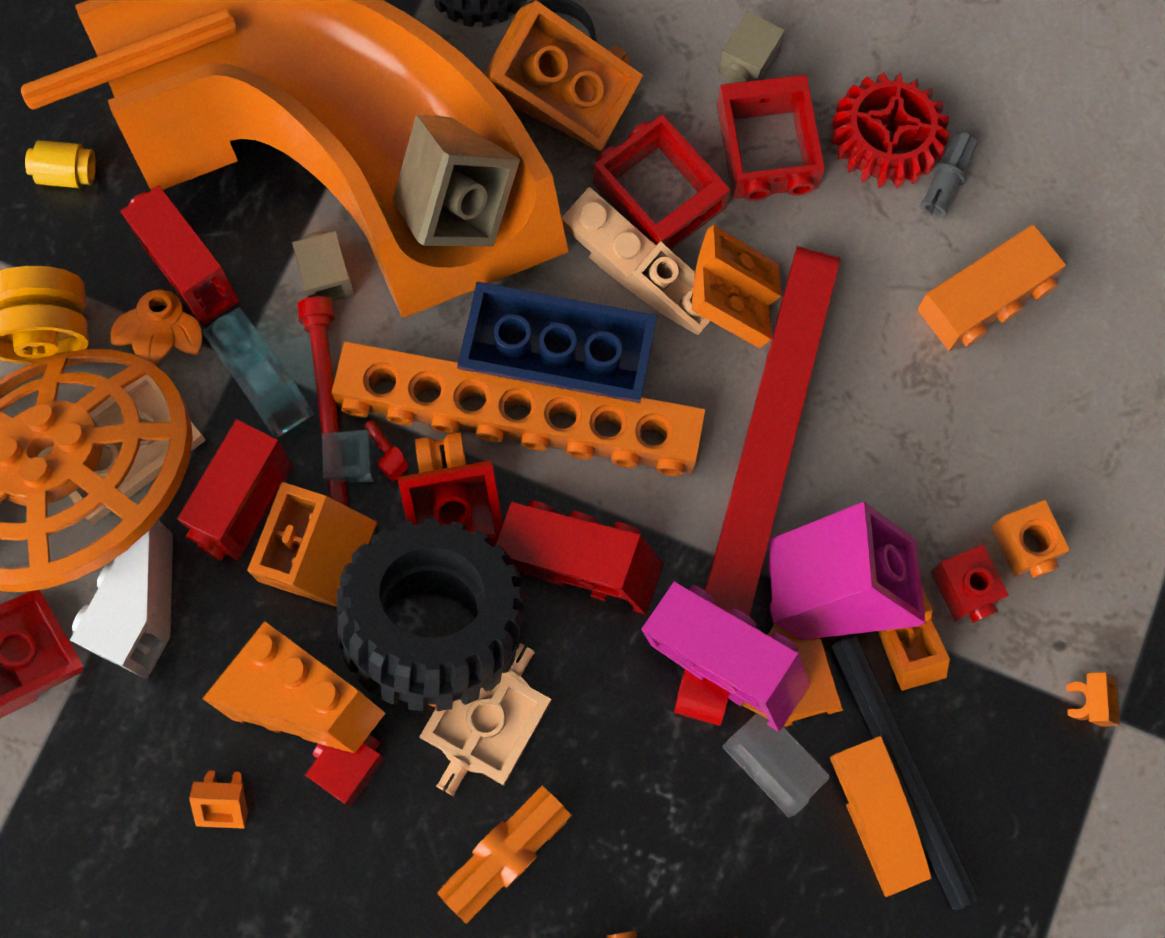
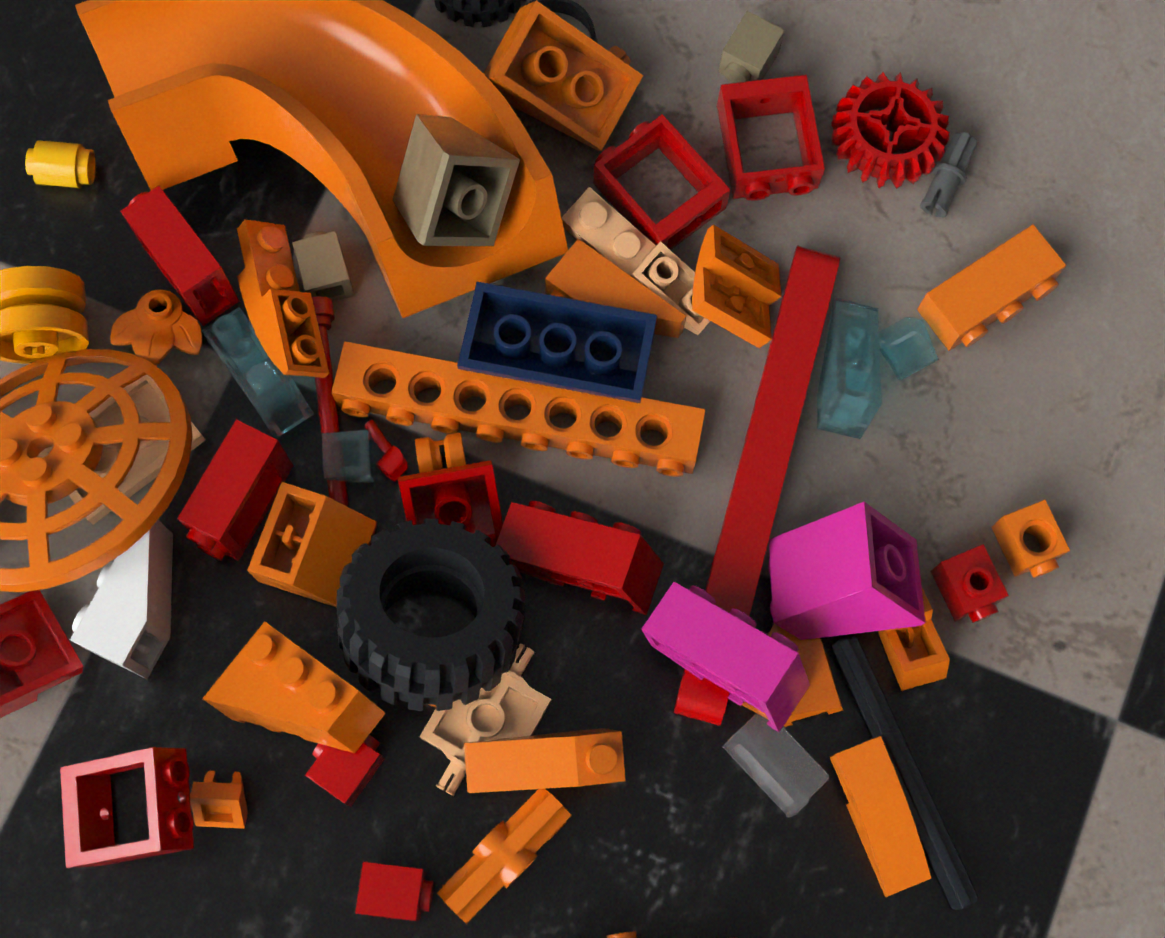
orange axle [21,9,237,109] -> none
orange tile [1066,672,1120,727] -> none
none -> red window [60,747,194,868]
none -> orange slope [237,219,329,378]
none -> red brick [355,862,434,921]
none -> orange slope [464,728,626,793]
none -> orange slope [545,239,686,338]
none -> clear light blue slope [817,297,882,439]
none -> clear light blue slope [872,317,939,380]

